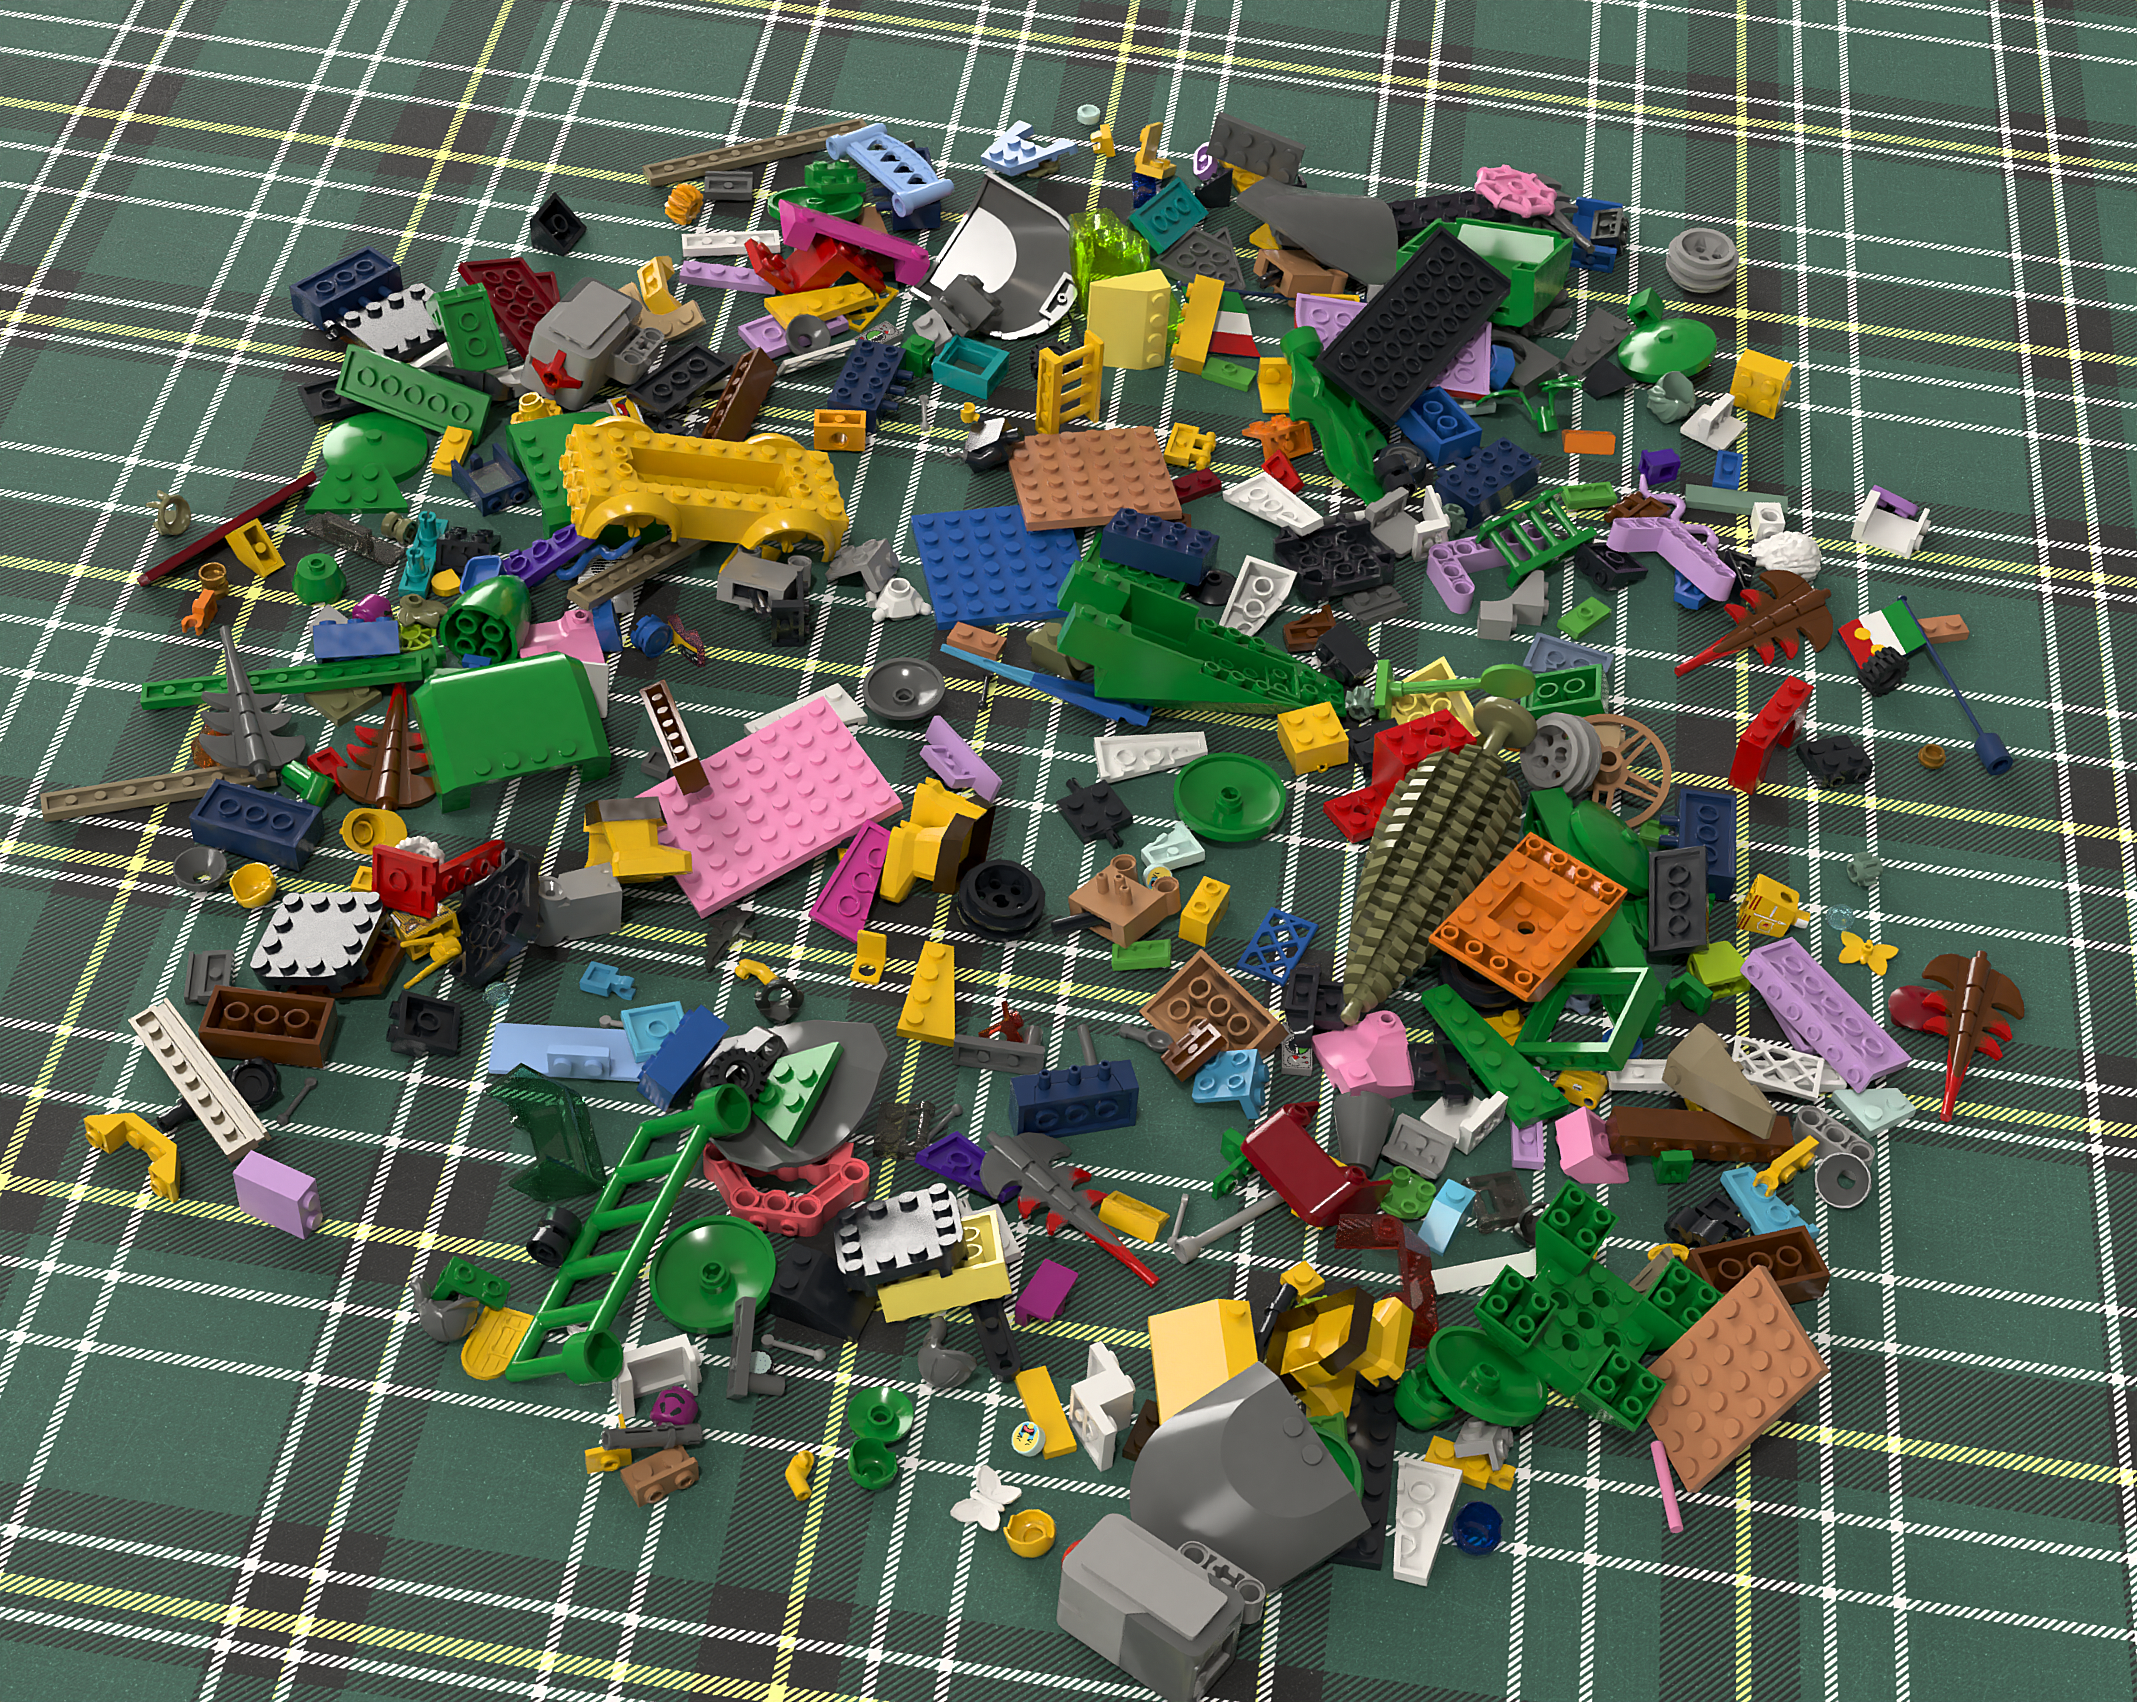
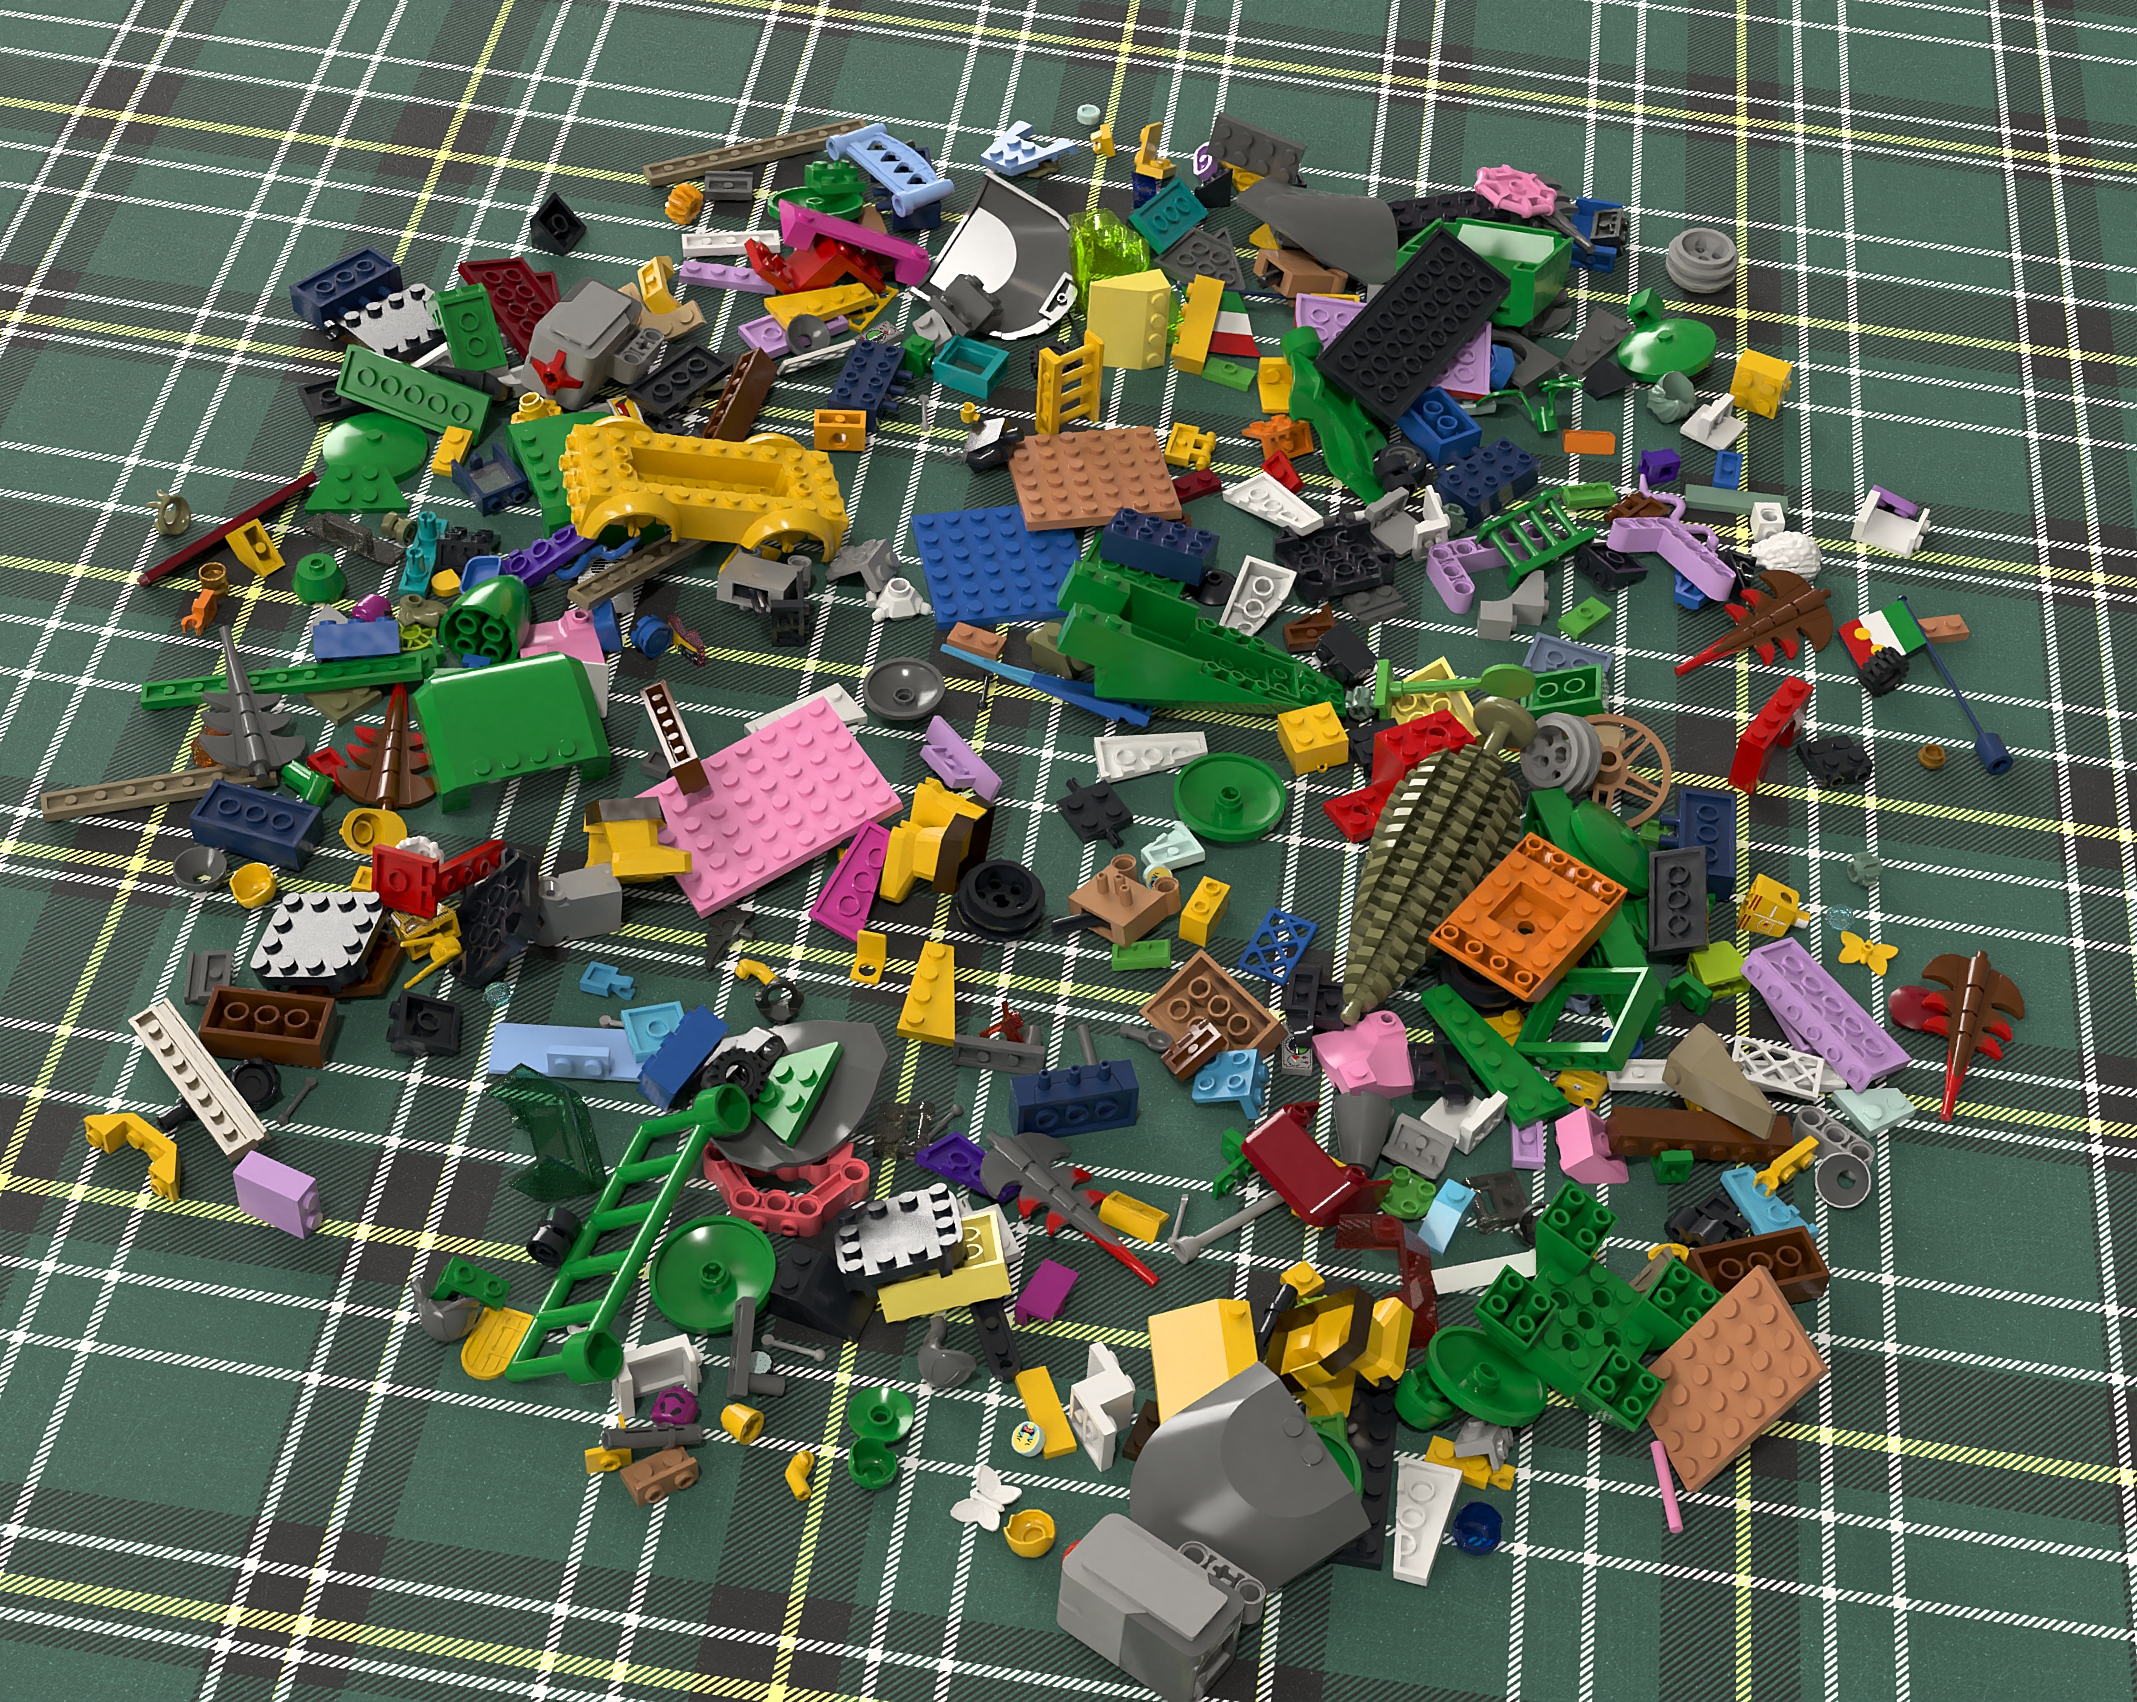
none -> yellow hat [720,1403,764,1445]

